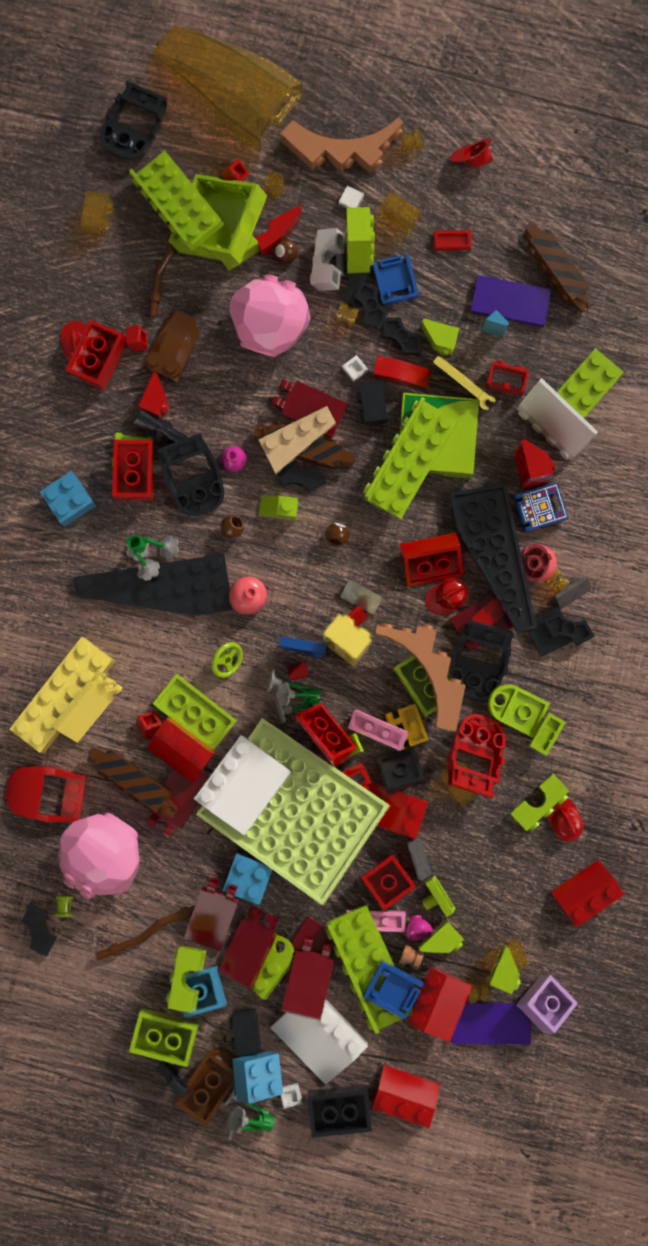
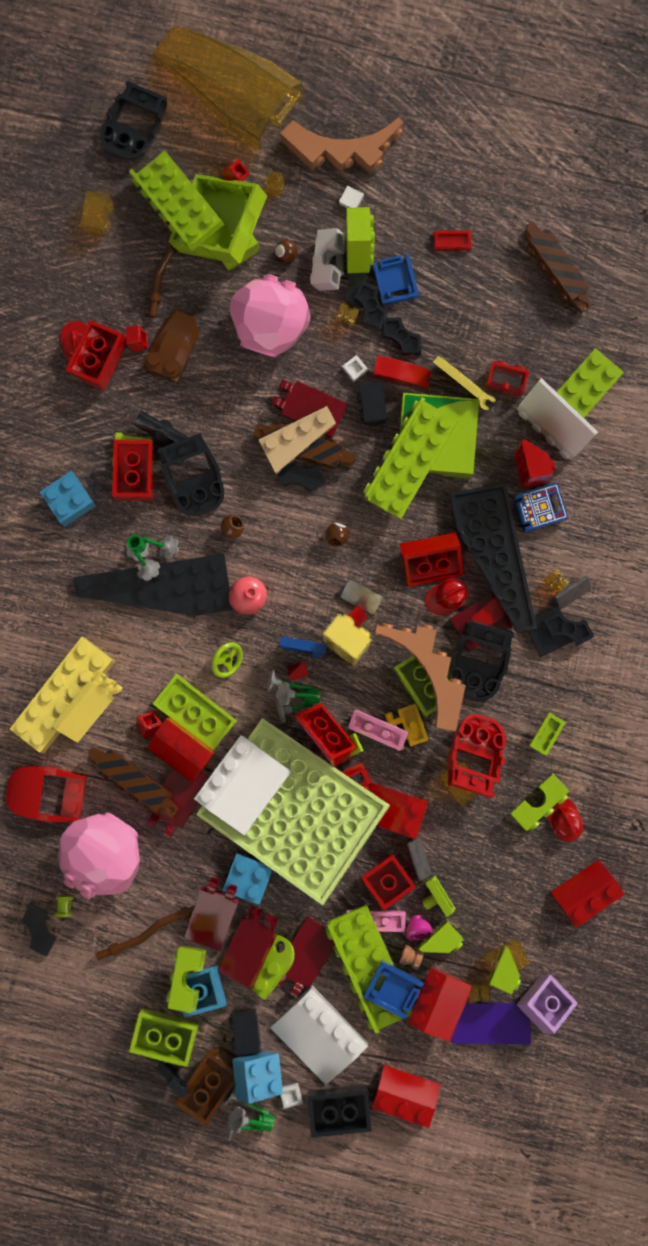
red slope [138,373,170,420] -> none
dark pink brick [220,446,246,472] -> none
red slope [255,205,302,257] -> none
lime slope [259,496,299,521] -> none
dark red tile [281,938,334,1021] -> none
black tile [377,747,425,794] -> none
clear yellow brick [379,191,422,235] -> none
clear yellow wheel [400,129,424,153] -> none
lime slope [421,318,460,356] -> none
red piece [450,138,493,168] -> none
dark purple tile [470,275,551,327] -> none
dark azure slope [482,310,509,338] -> none
lime plate [488,684,550,738] -> none
coral cylinder [521,543,557,582] -> none

